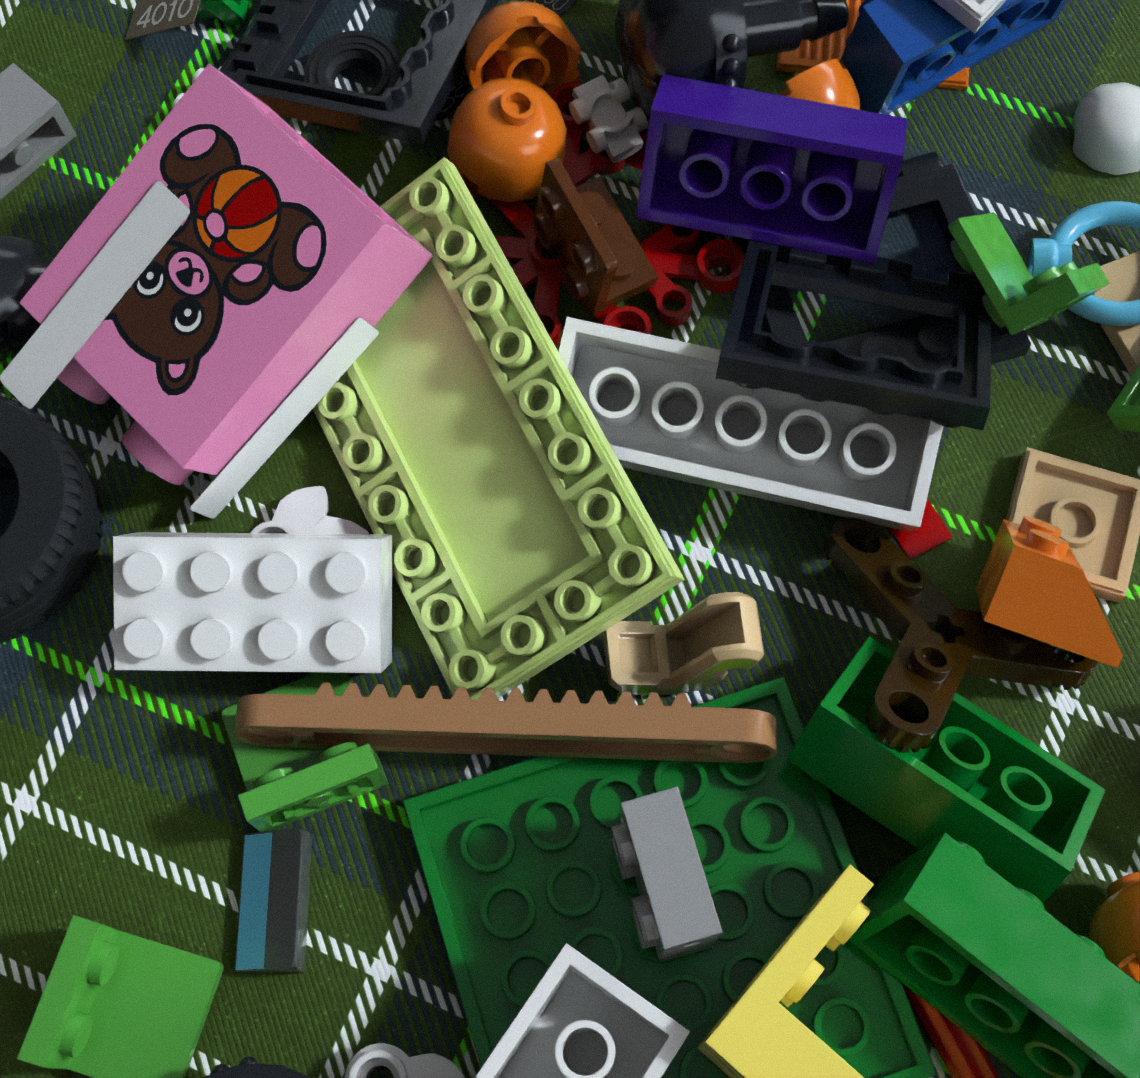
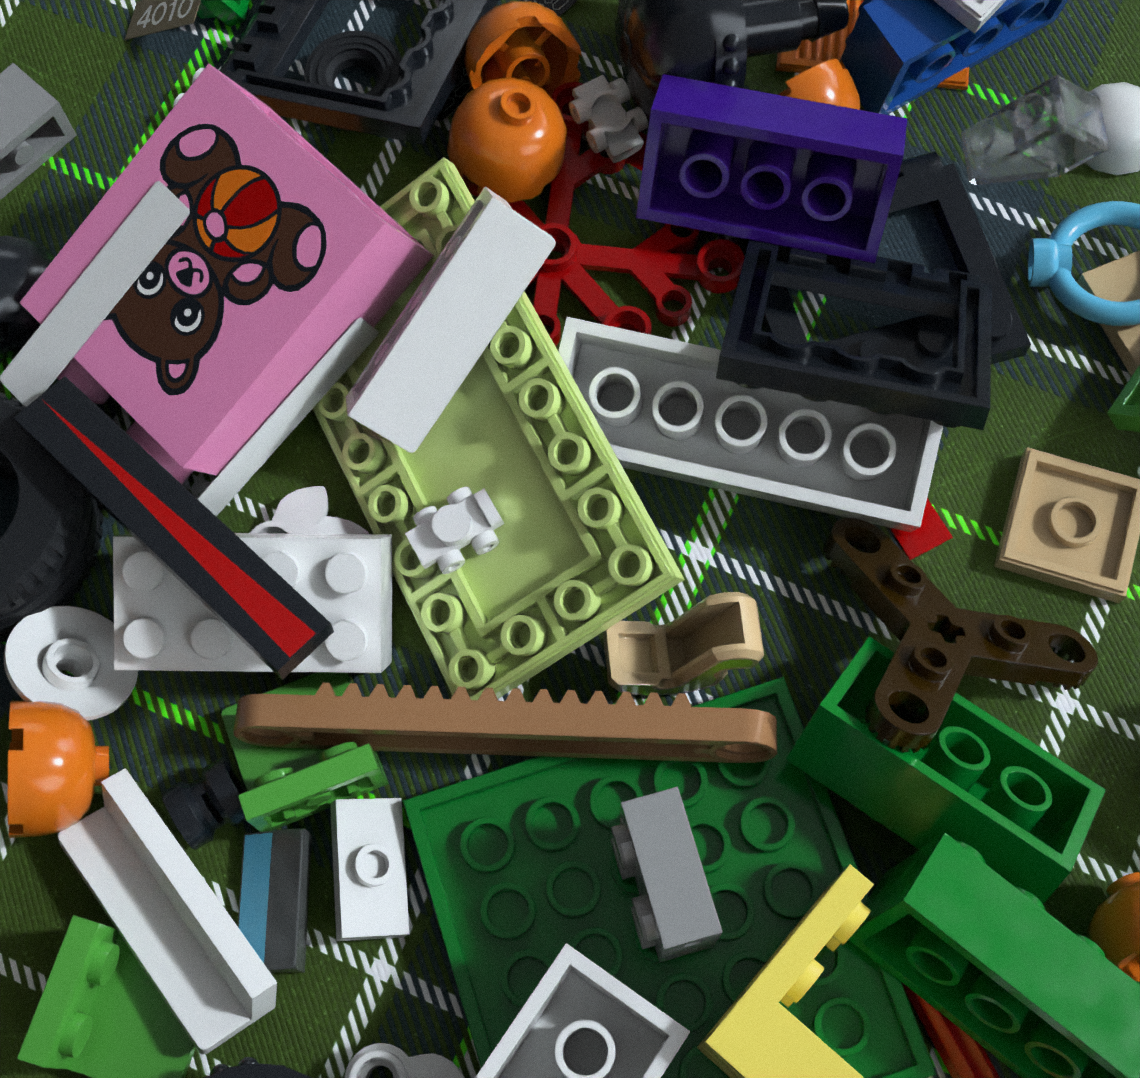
reddish brown bracket [533,158,658,316] -> none
bright green bracket [948,212,1110,336] -> none
orange slope [975,516,1123,668] -> none
none -> white dish [3,606,138,720]
none -> orange cylinder [8,701,109,838]
none -> black tile [13,376,334,680]
none -> white panel [58,768,277,1054]
none -> black wheel [161,757,246,850]
none -> white plate [330,798,410,941]
none -> white panel [346,186,556,453]
none -> white piece [405,487,504,574]
none -> clear slope [961,74,1109,185]

